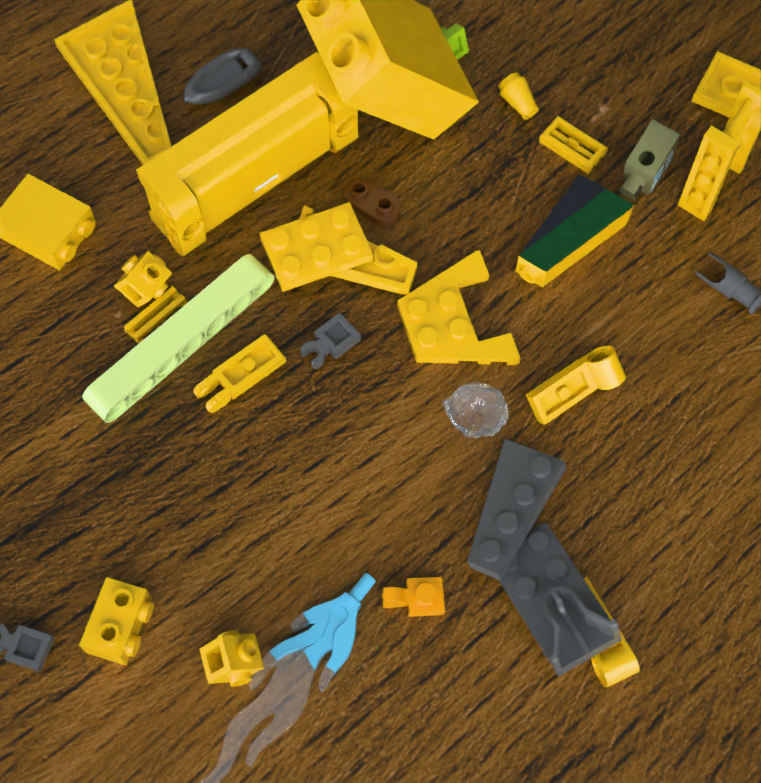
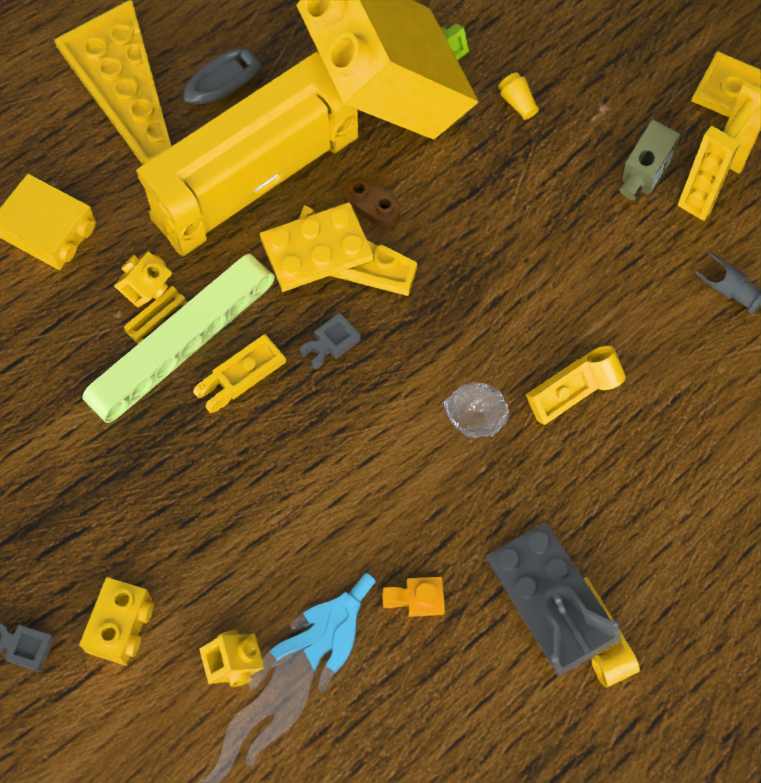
yellow wing [397,250,521,365] -> none
dark grey wing [468,439,567,581] -> none
slope [516,174,634,288] -> none
yellow tile [539,116,608,174] -> none

